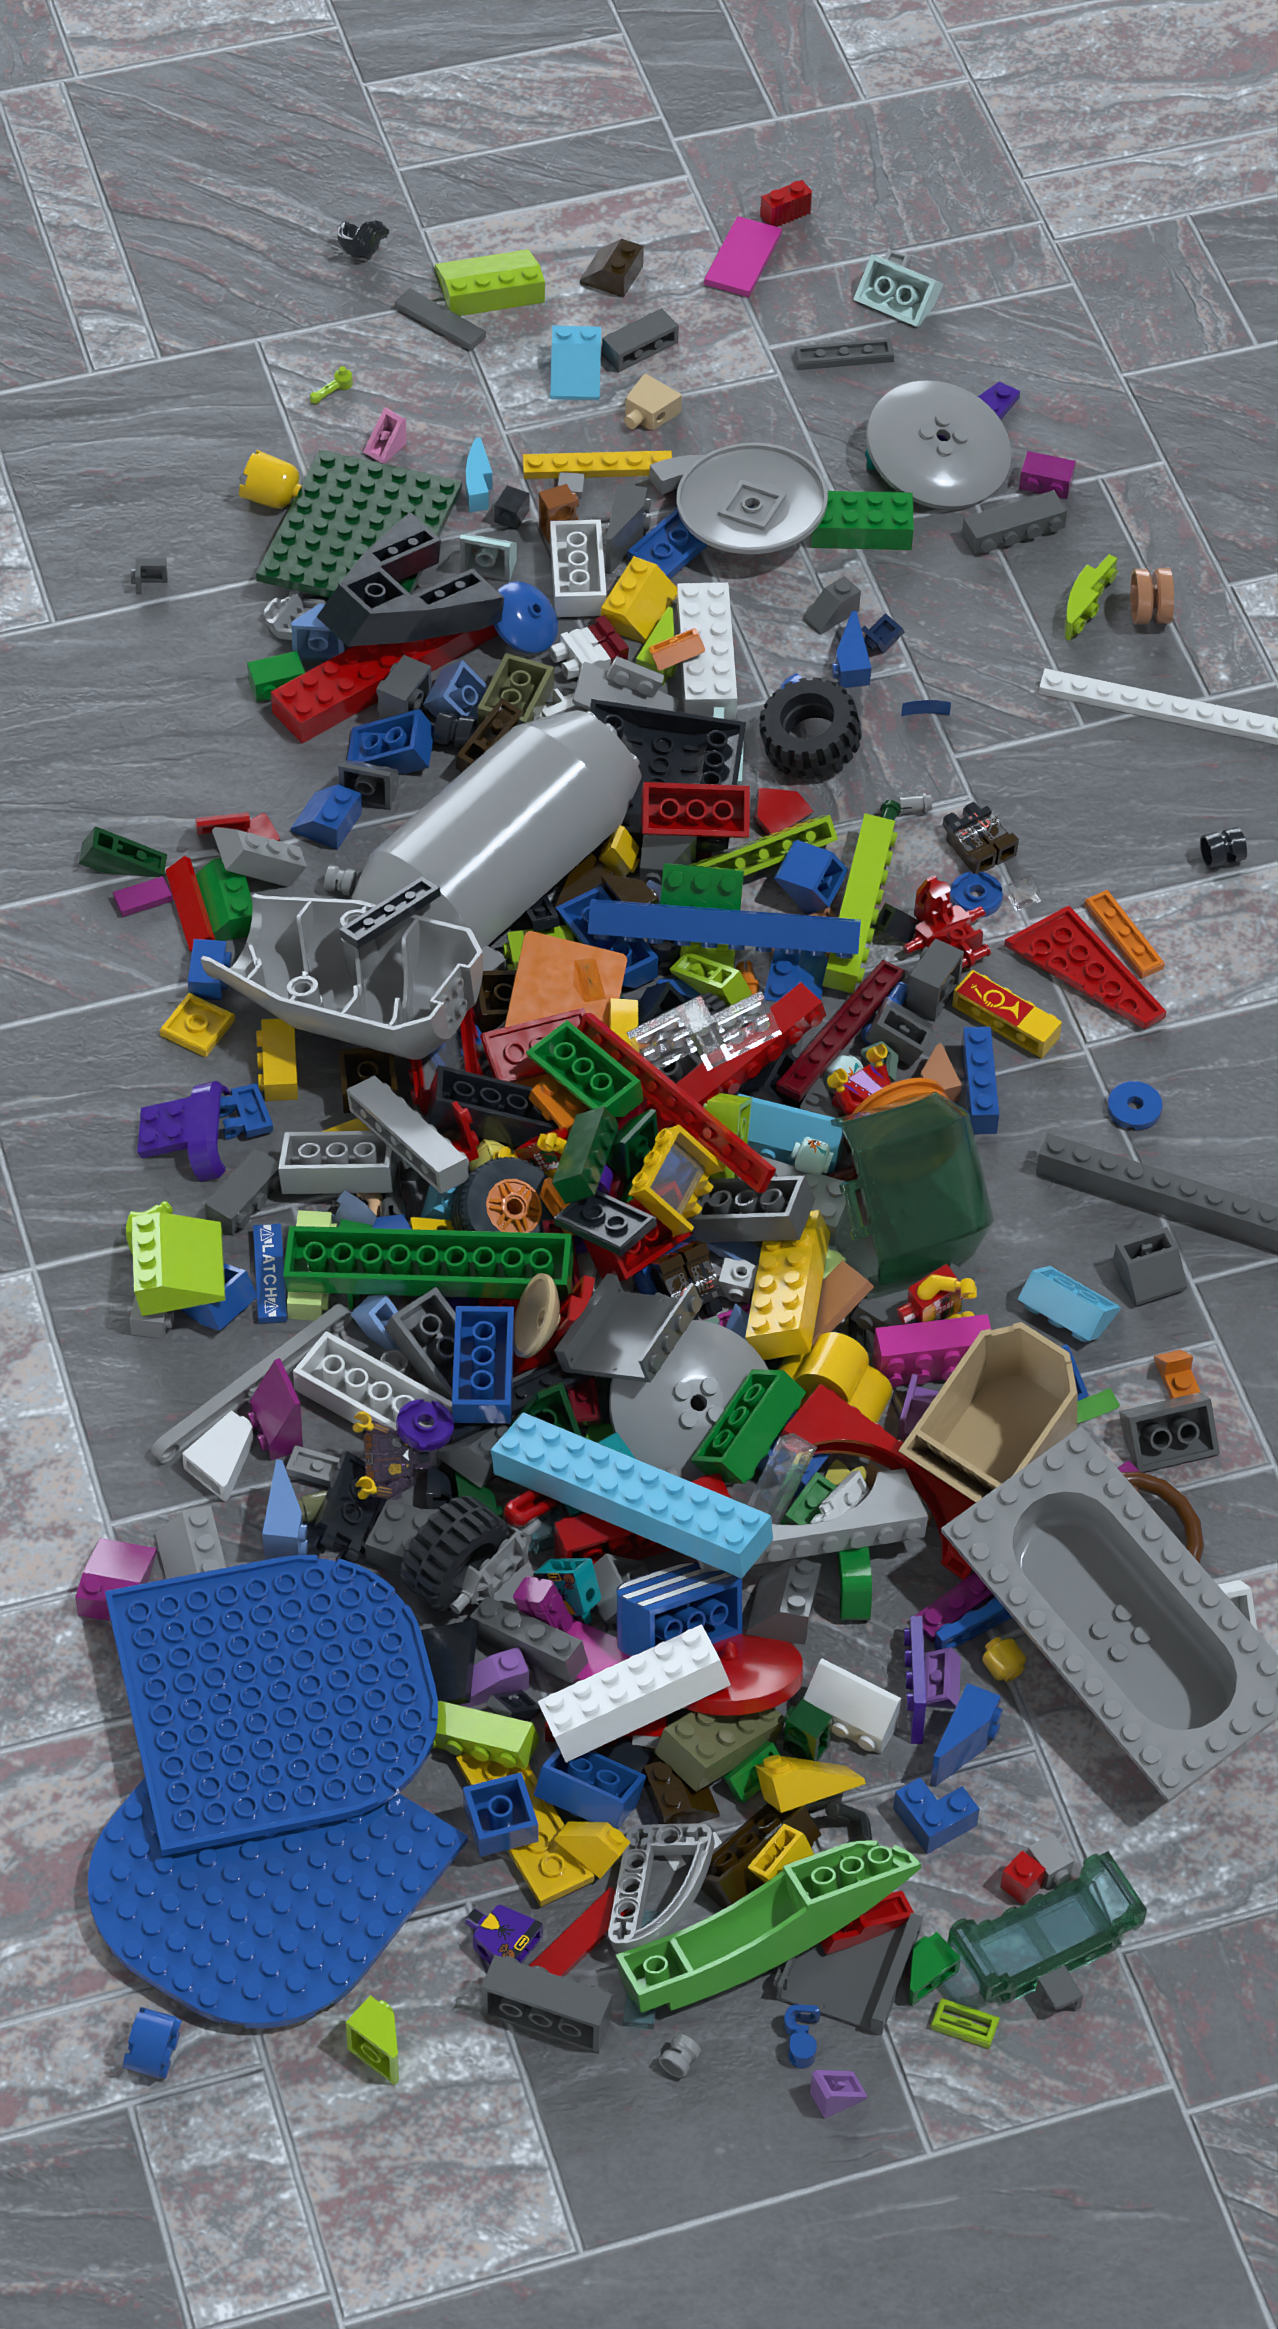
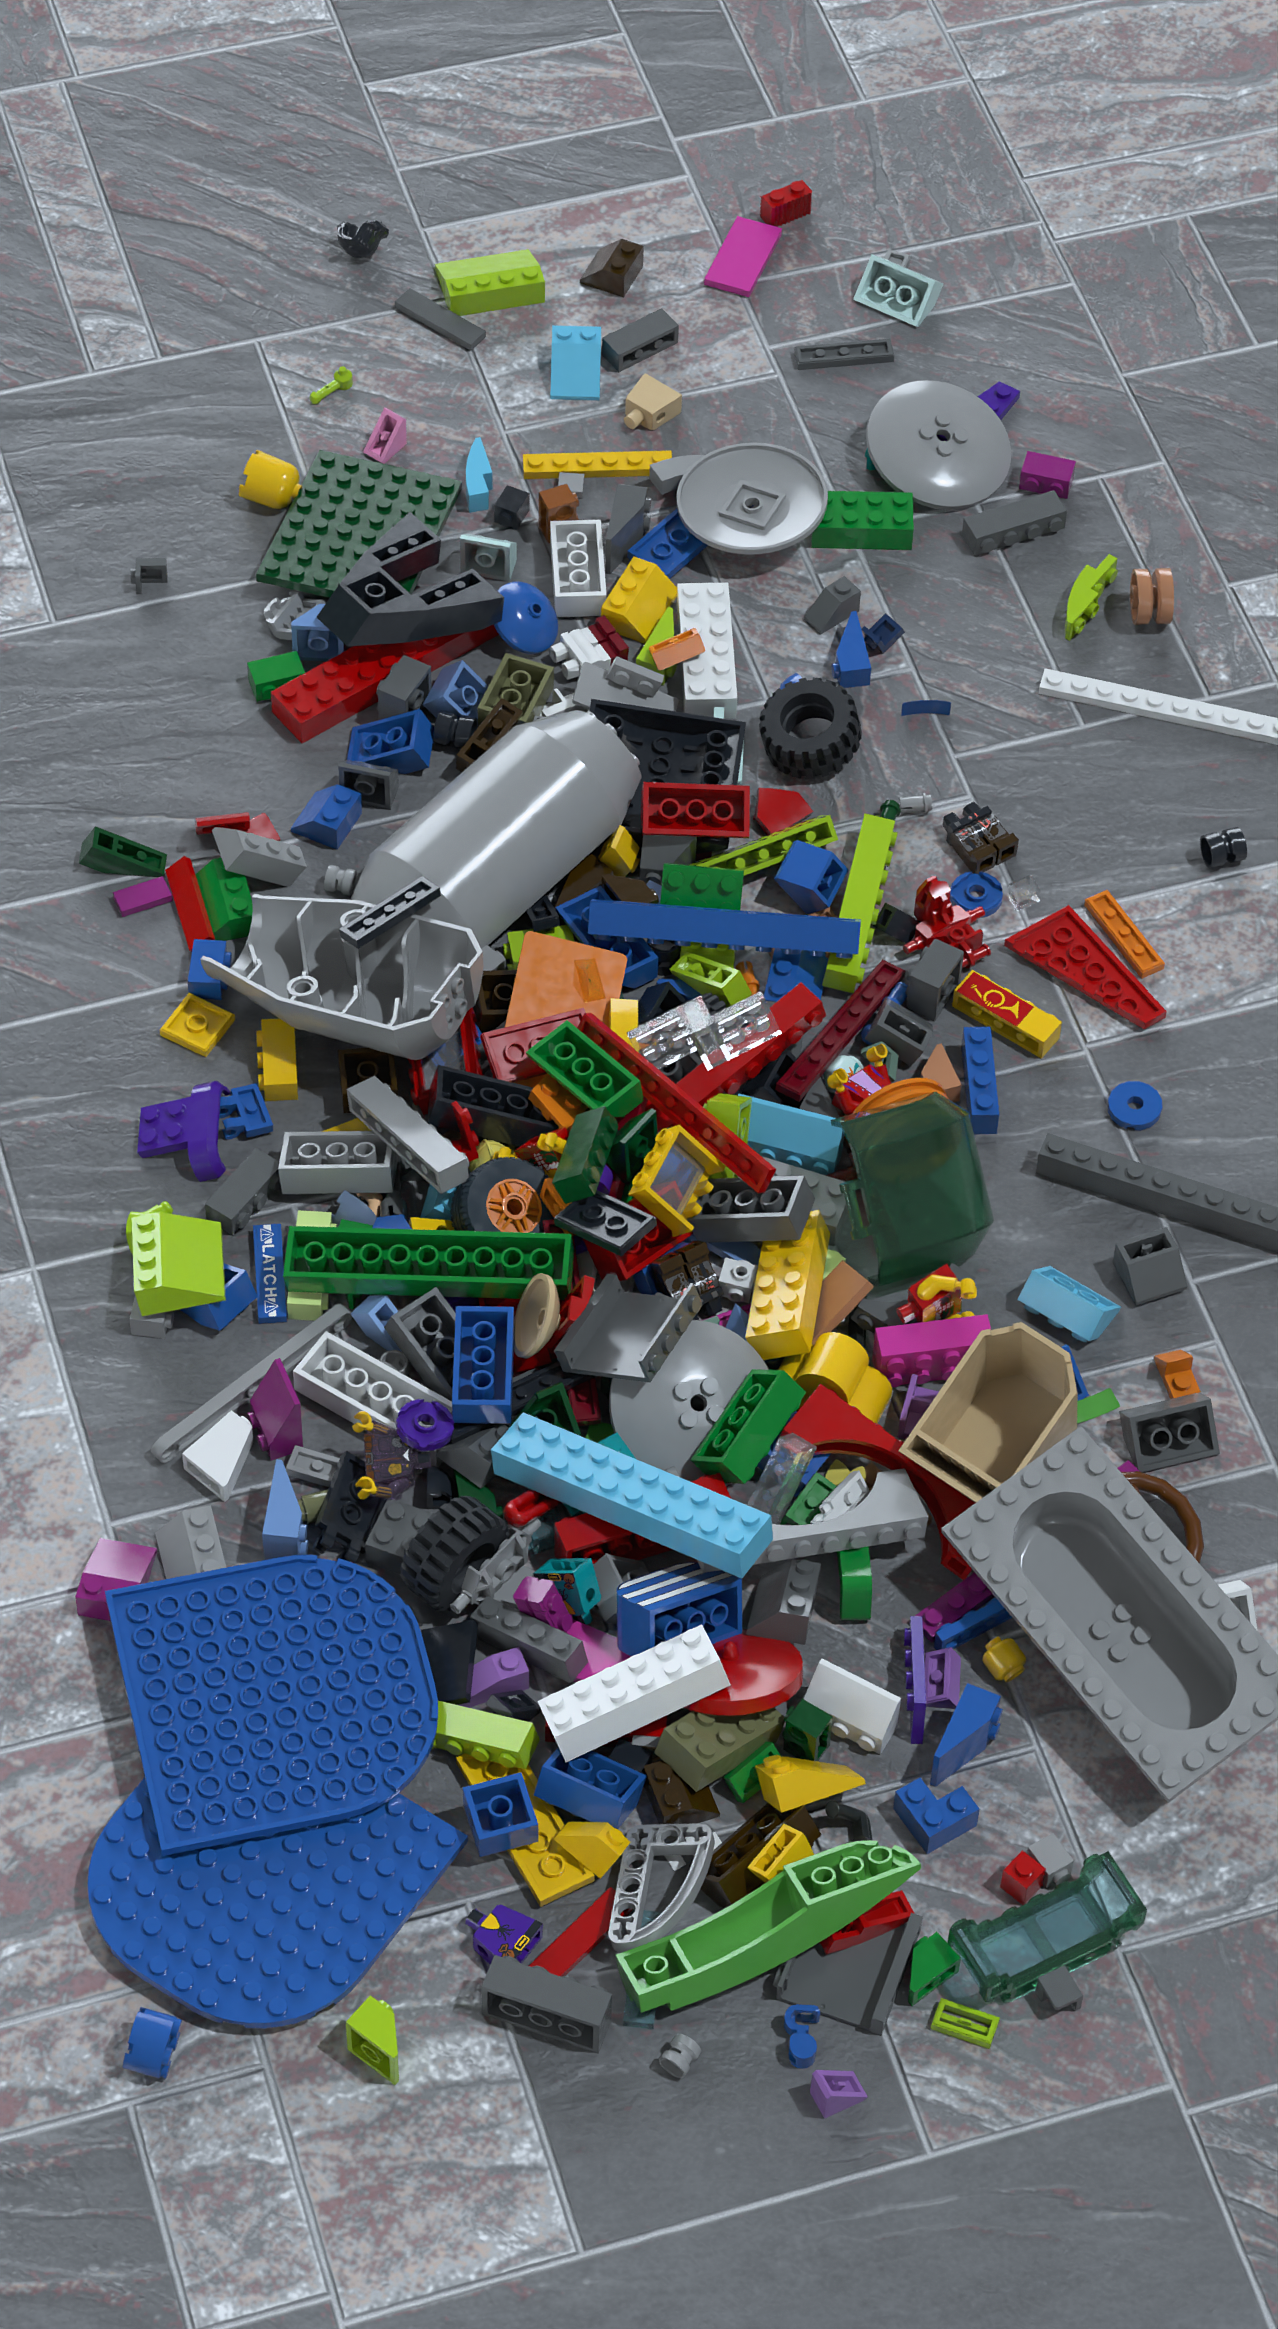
light aqua head [790,1137,834,1176] -> none

